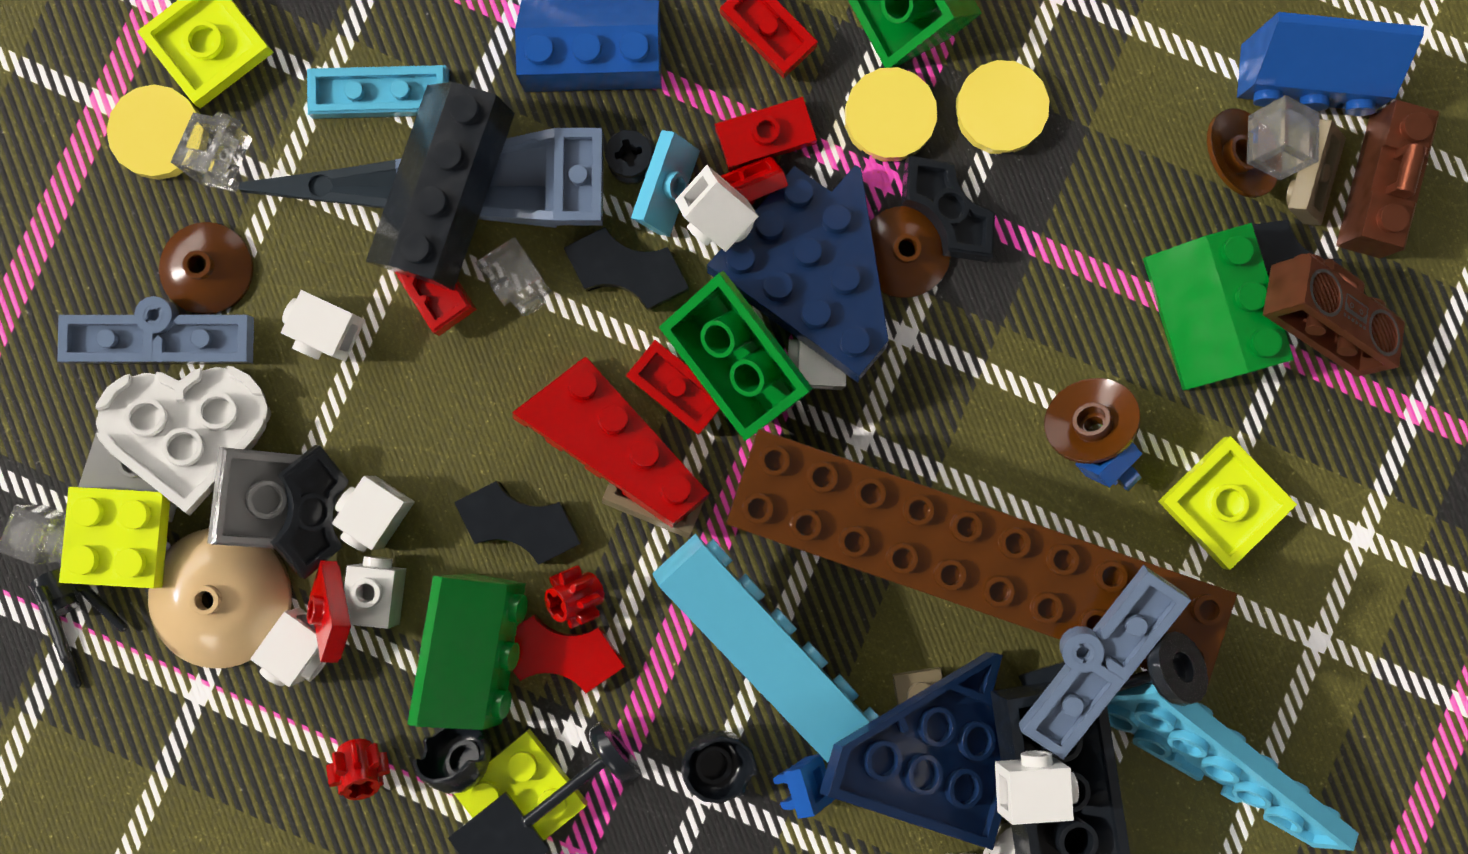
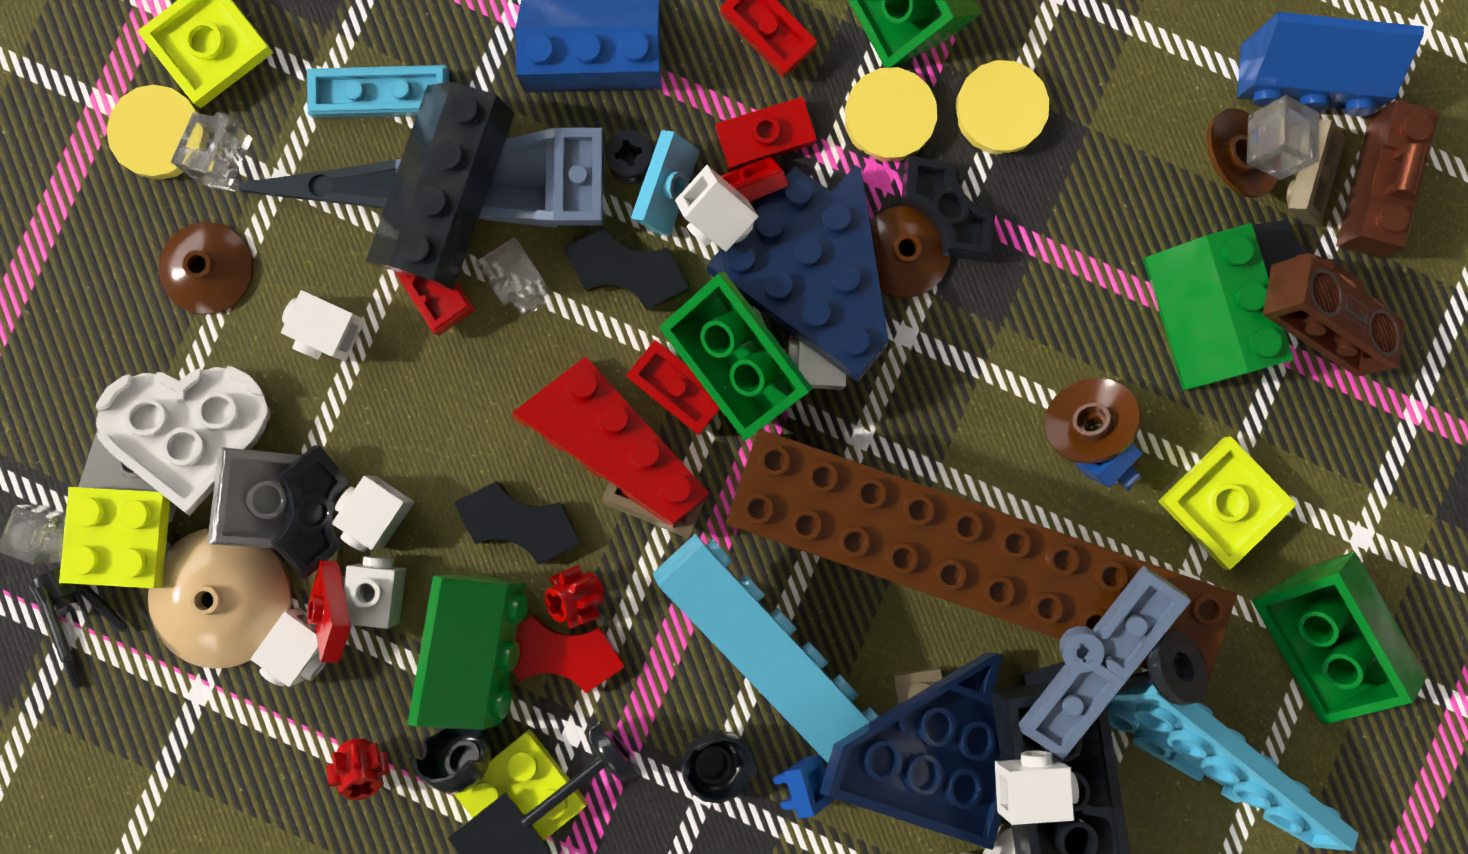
sand blue hinge [57,296,254,364] -> none
none -> green slope [1252,551,1427,725]

